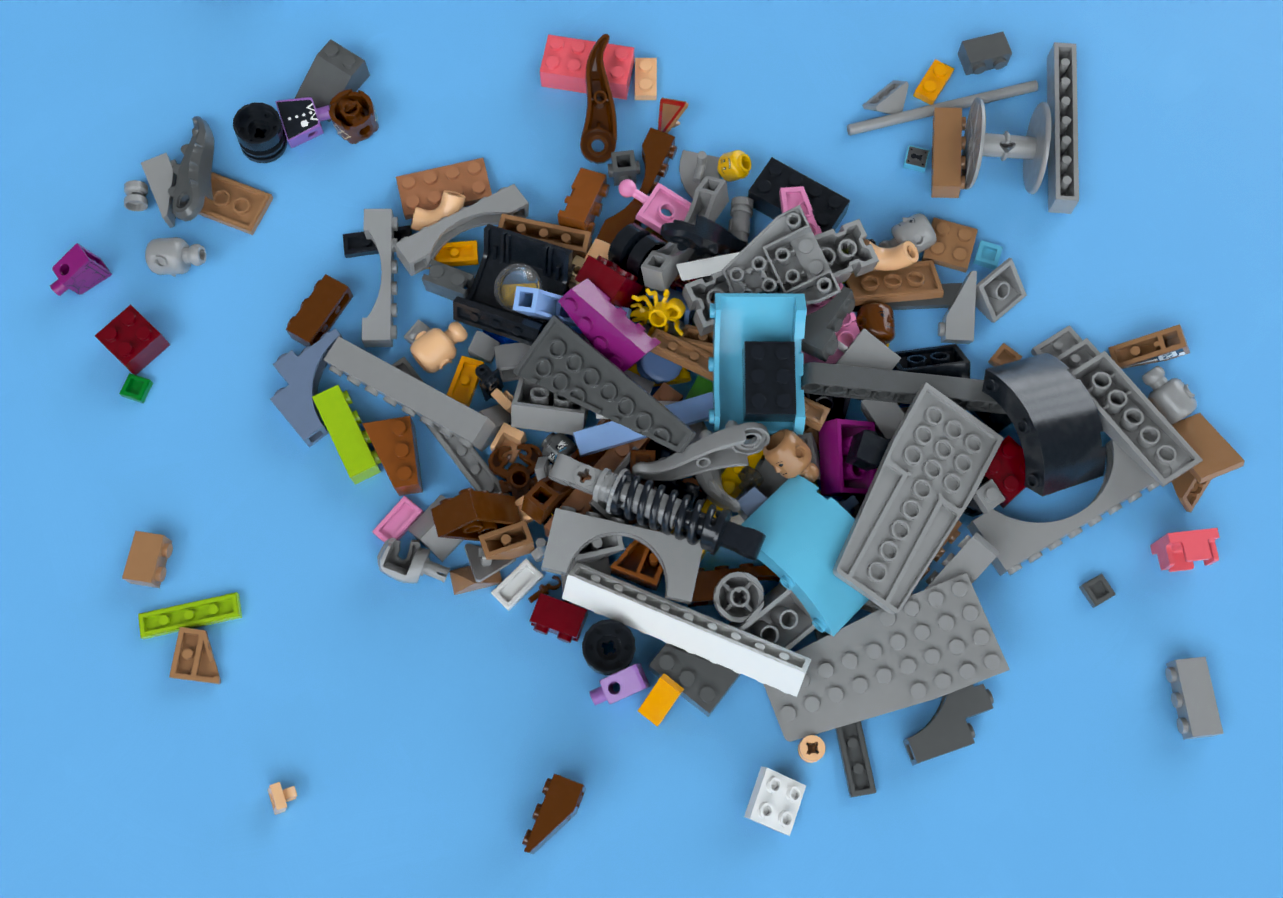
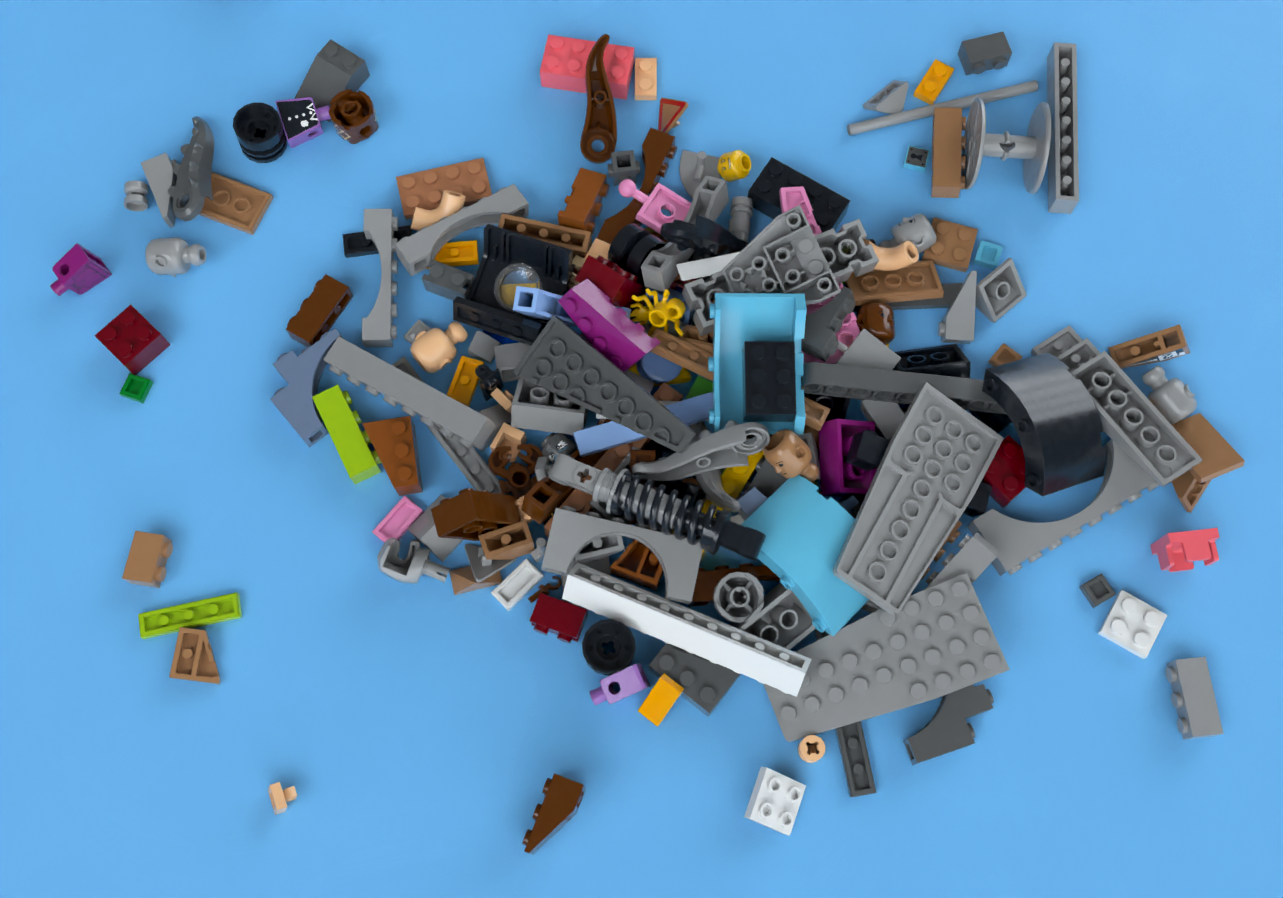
clear smoke tile [738,466,764,492] -> none
light grey plate [973,479,1006,514] -> none
none -> white plate [1098,590,1167,659]

